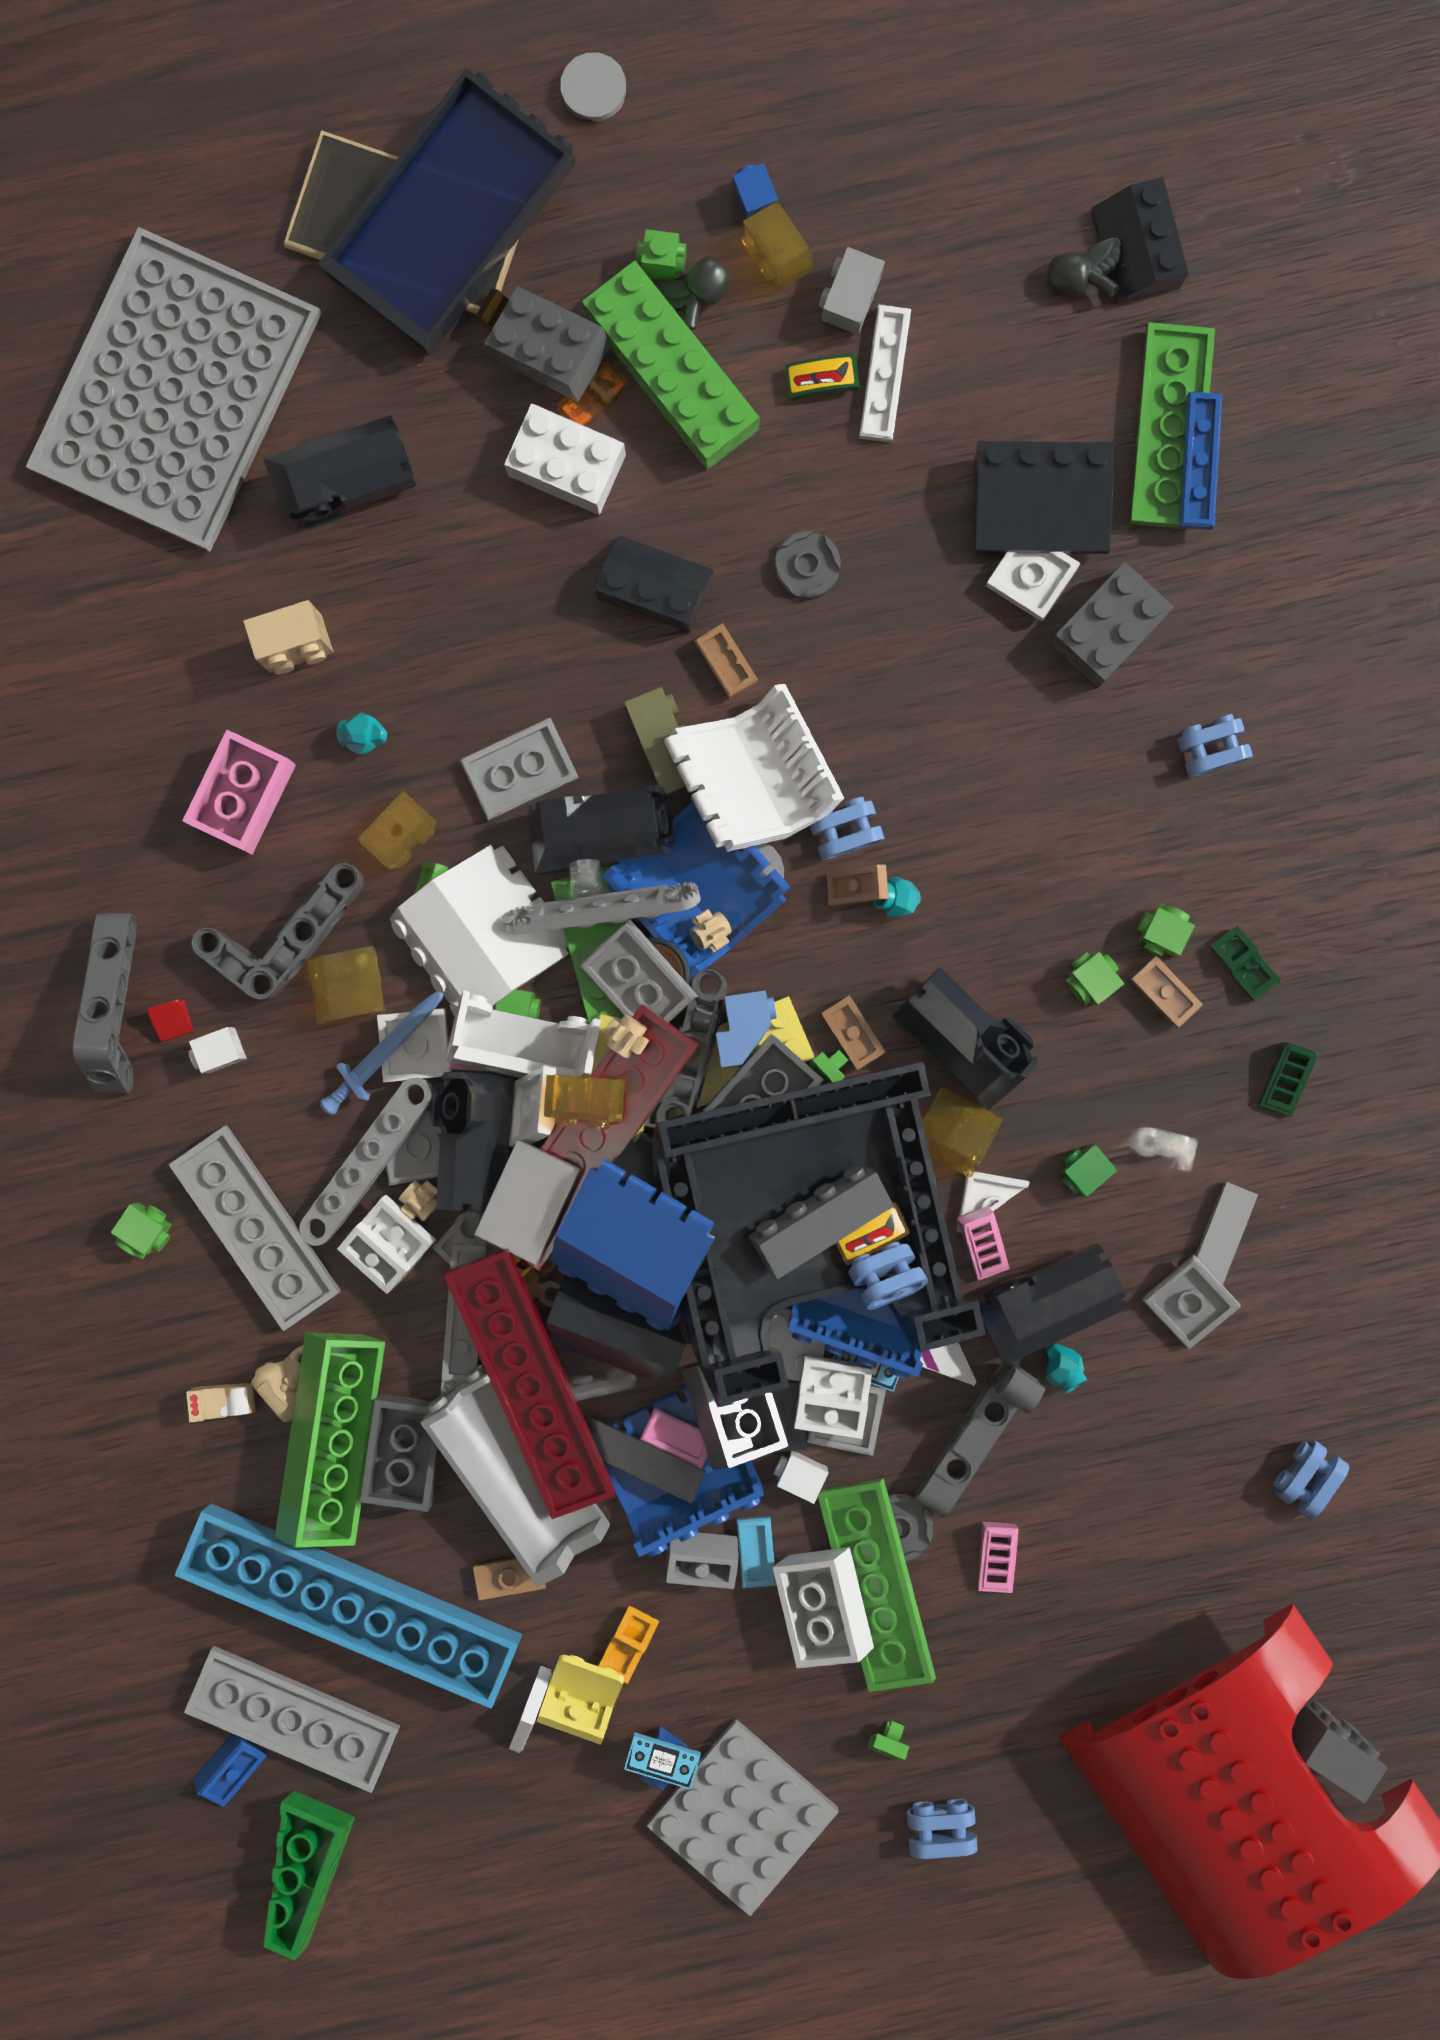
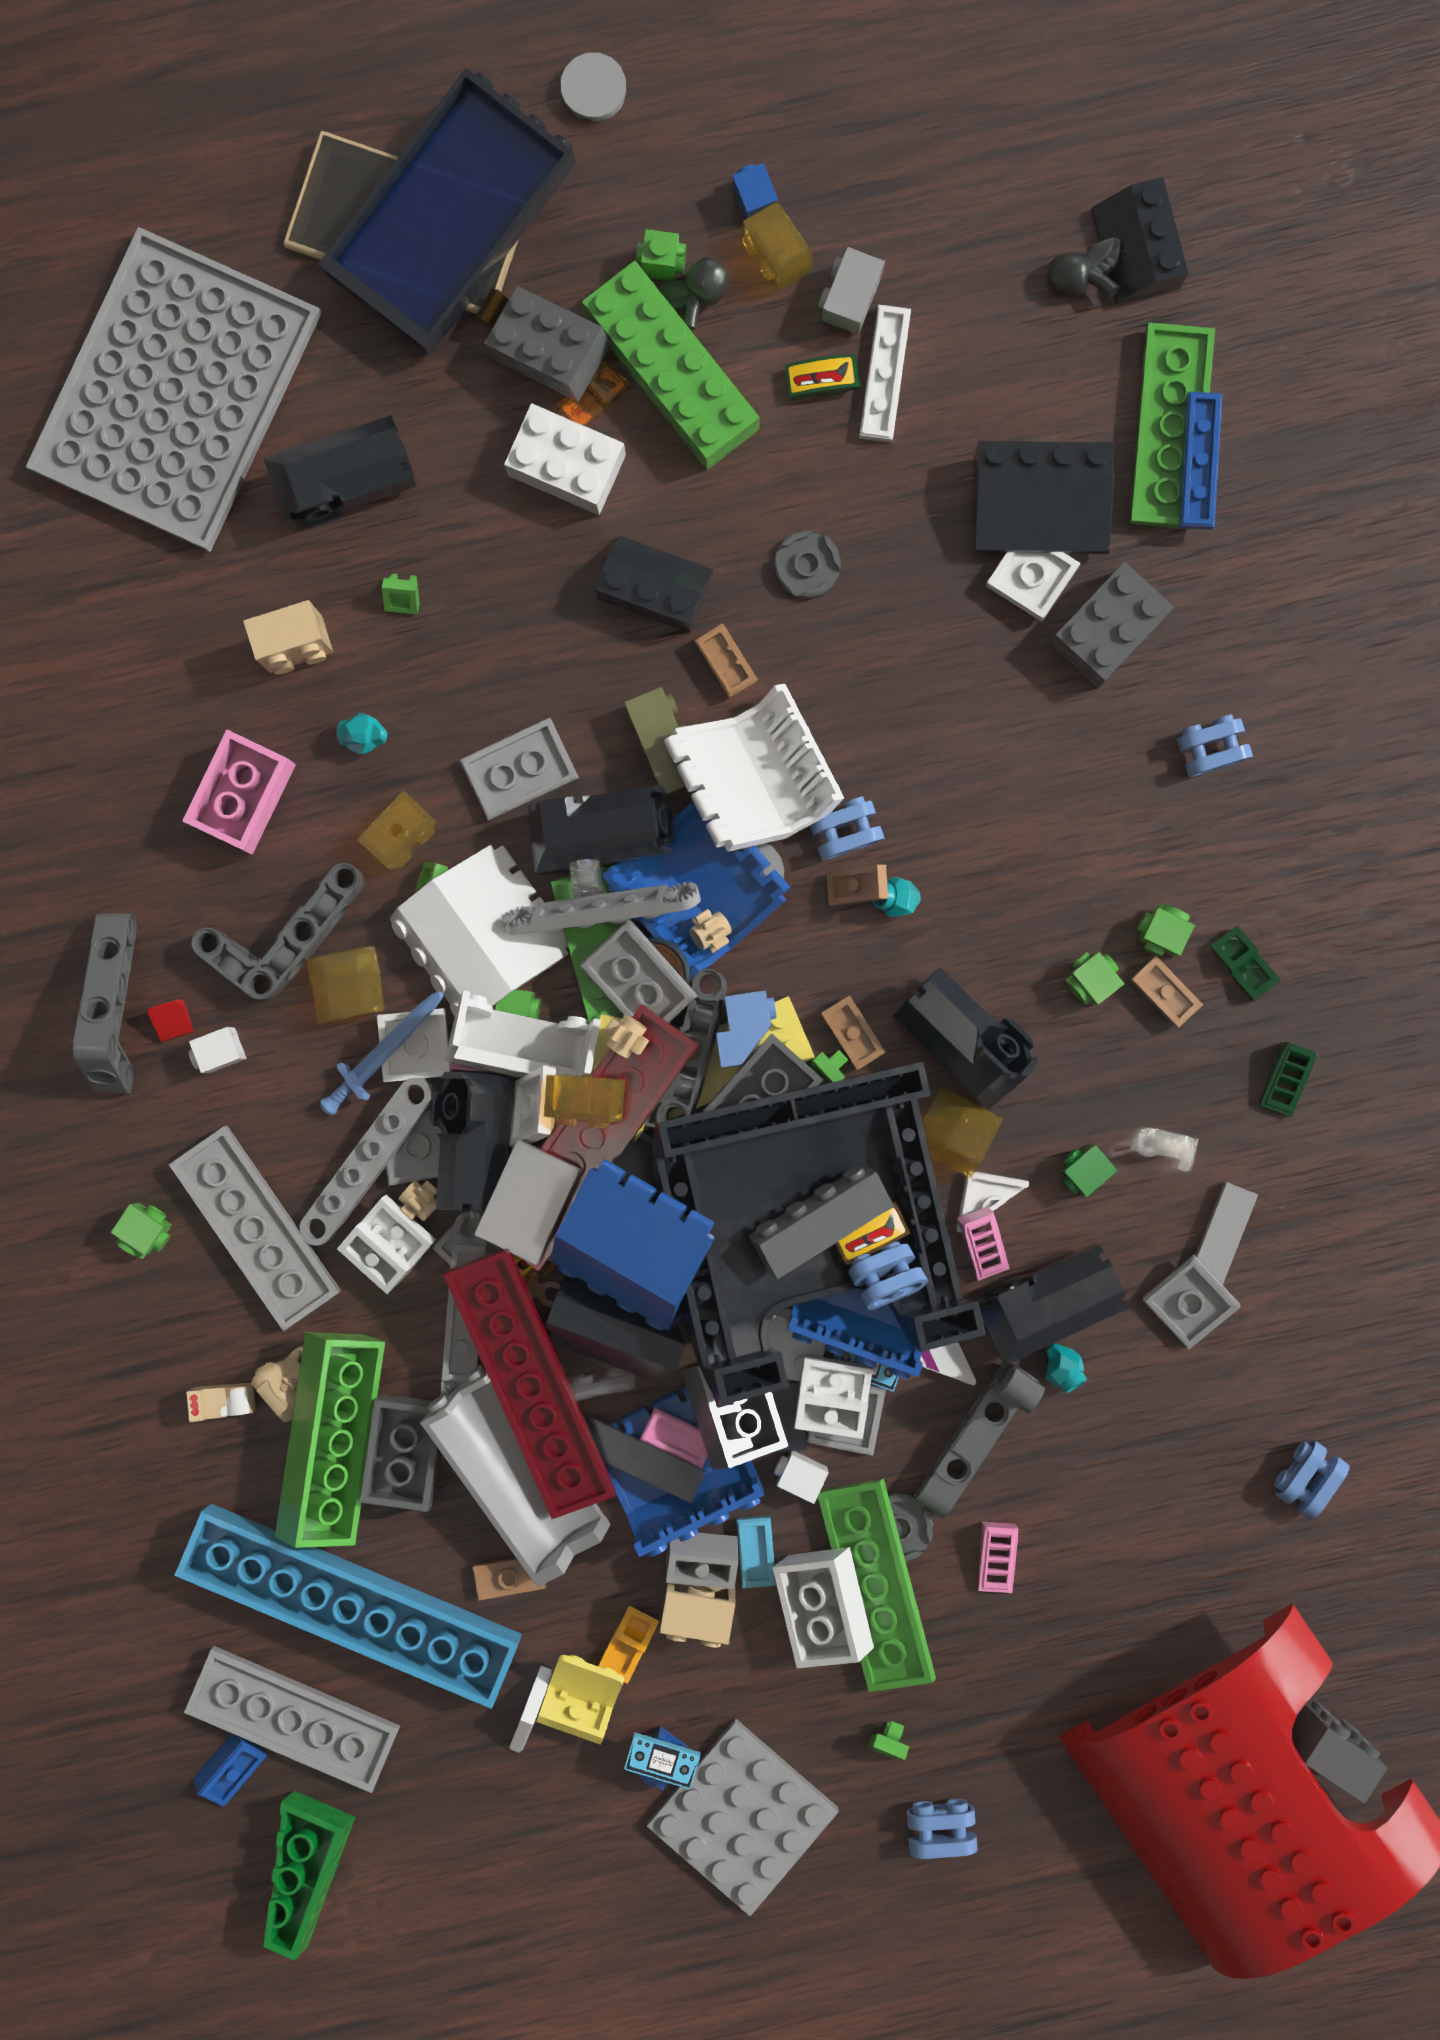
none -> bright green tile [382,574,420,614]
none -> tan brick [660,1583,736,1647]

